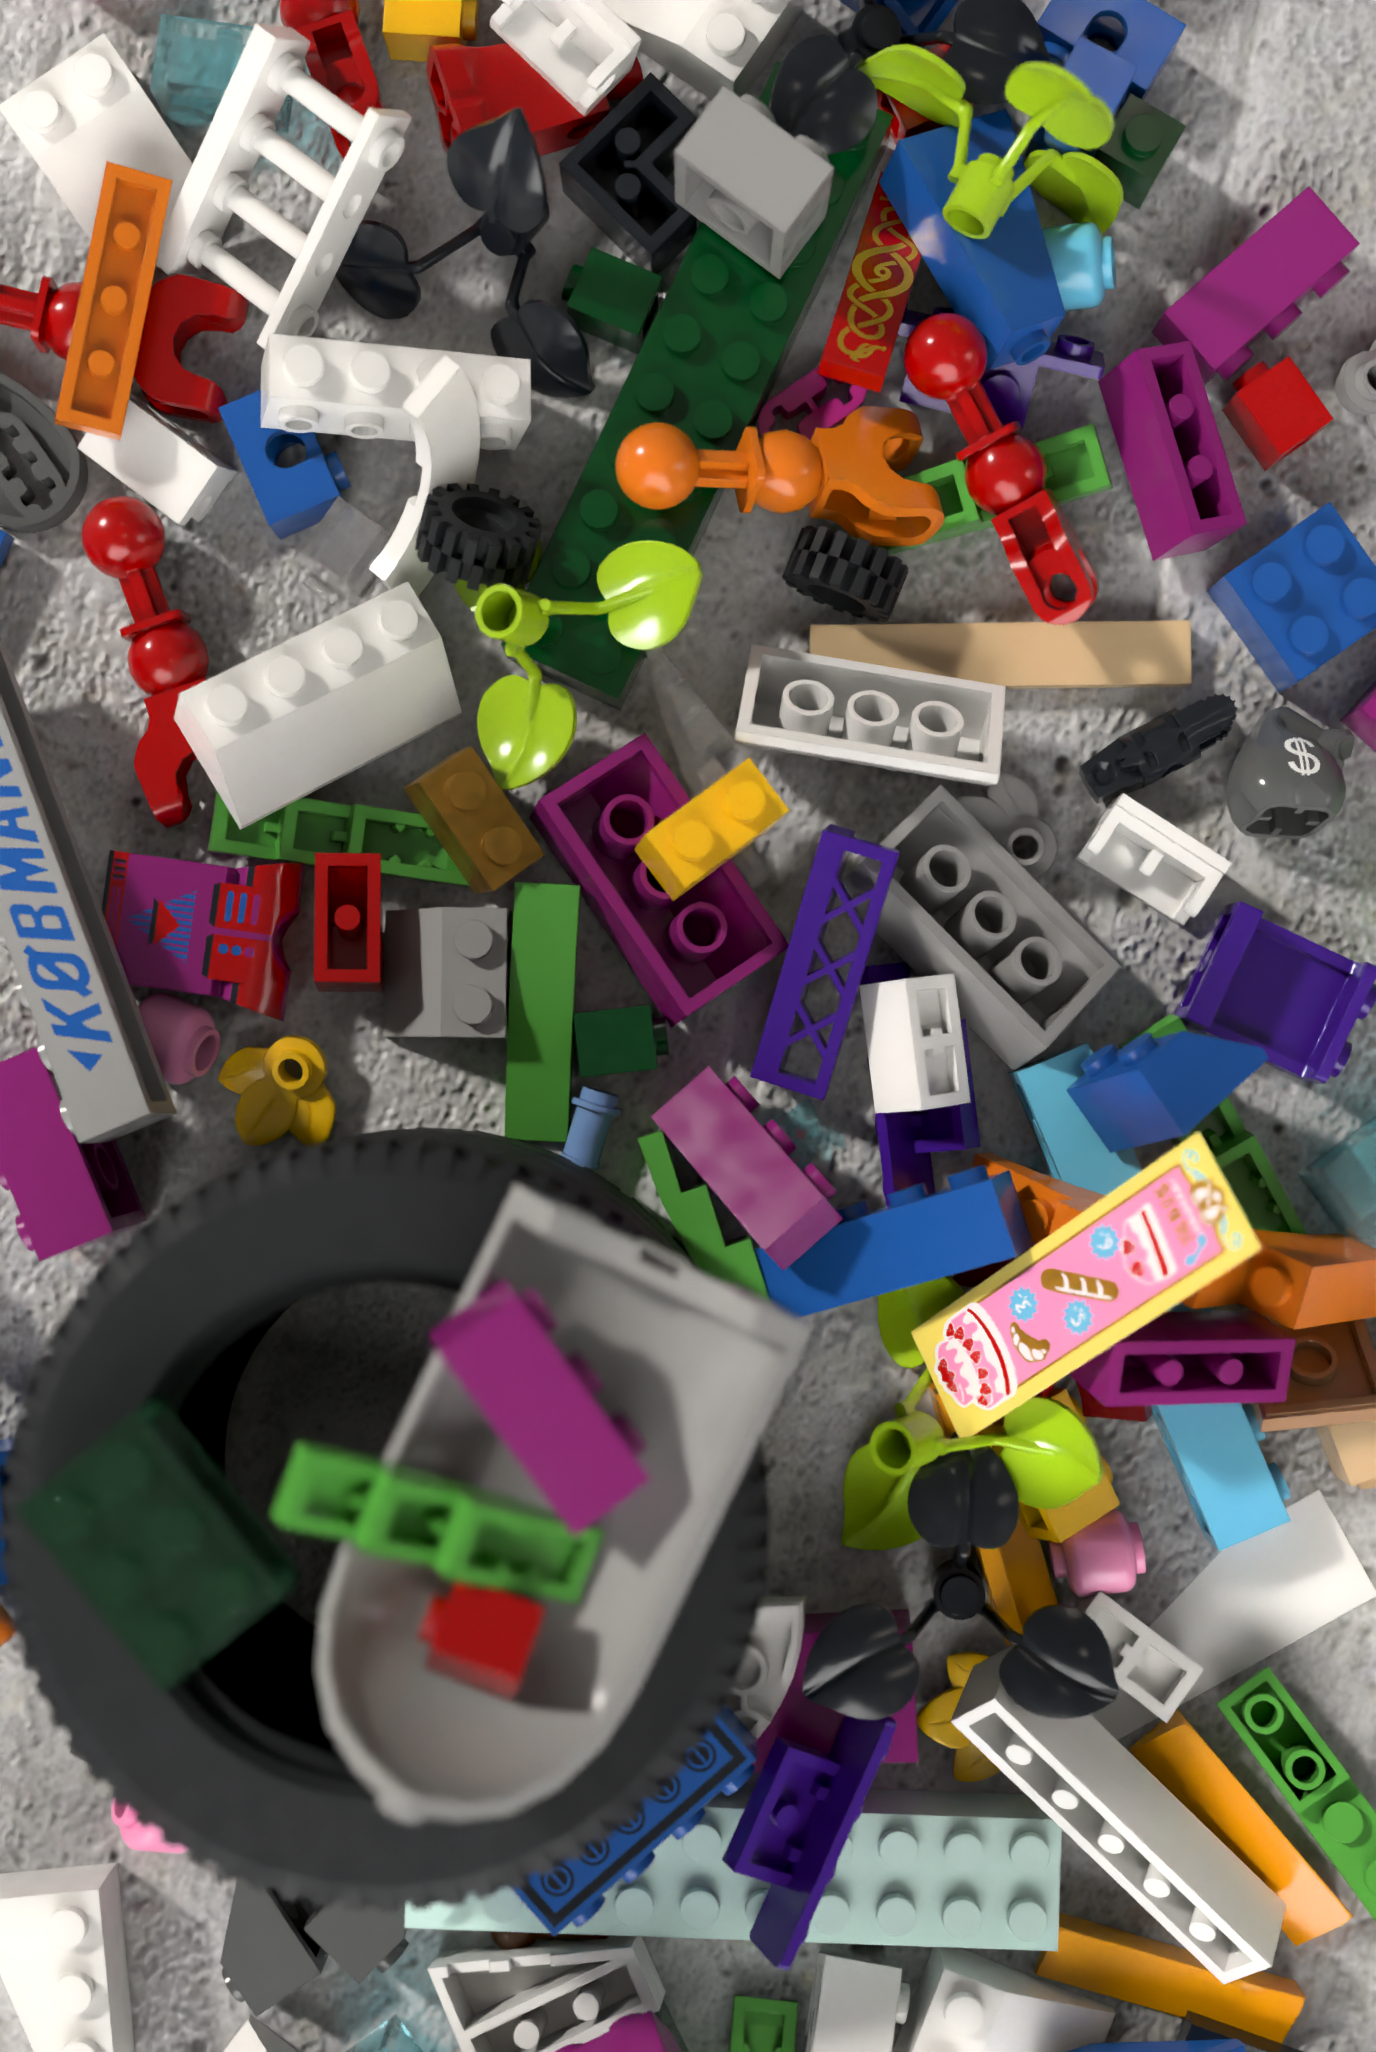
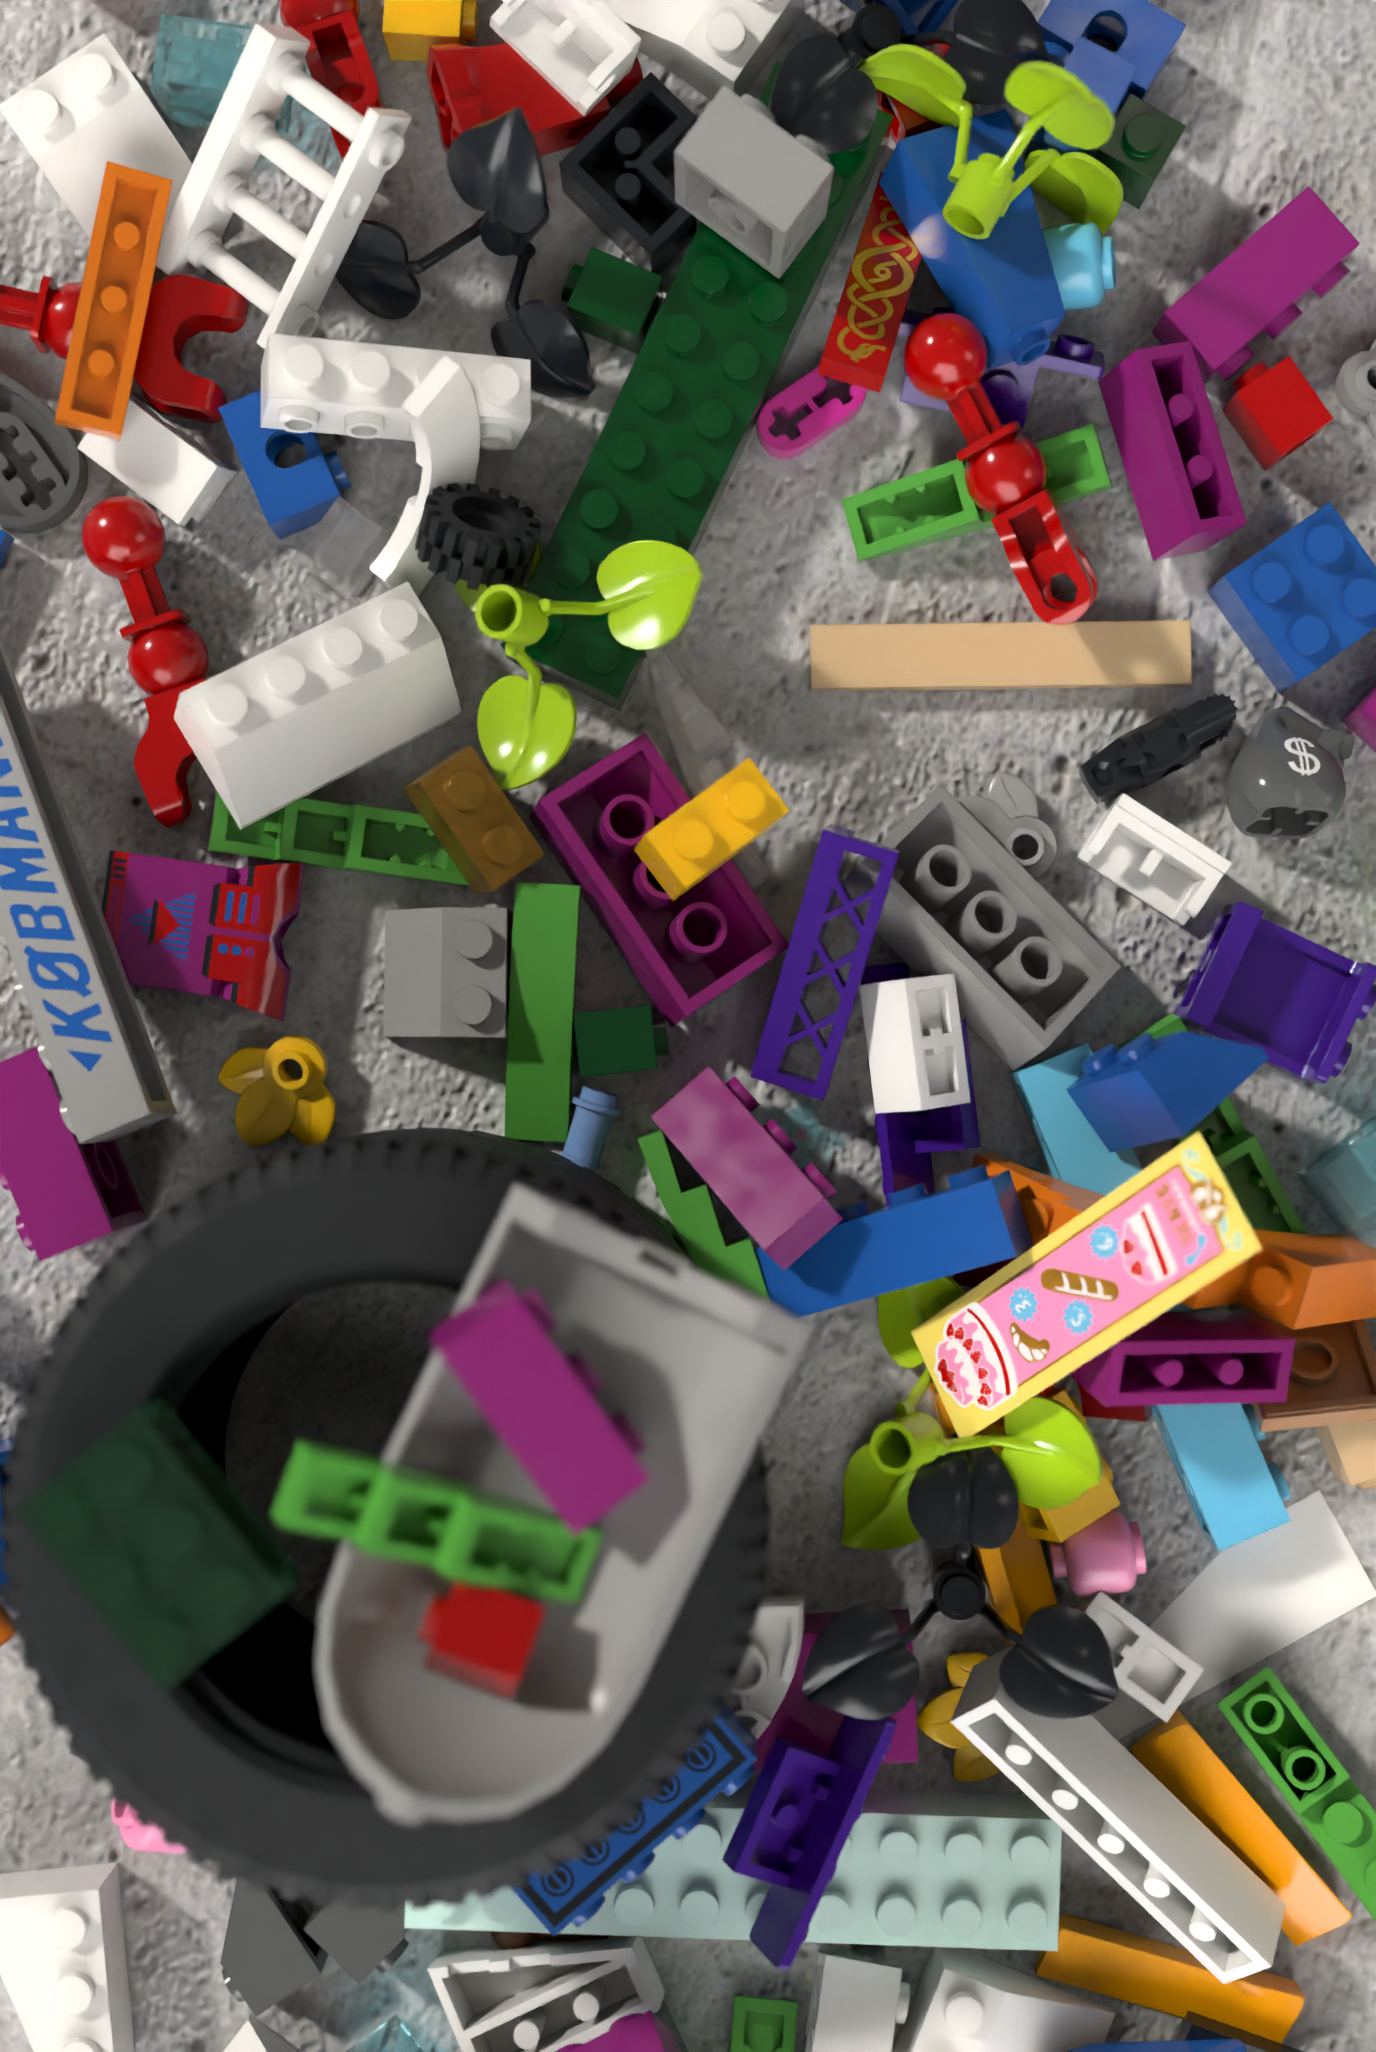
bright pink head [137,993,220,1085] -> none
red slope [314,853,383,992] -> none
orange piece [615,406,945,546] -> none
white slope [735,644,1006,786] -> none
black tyre [782,525,909,622] -> none

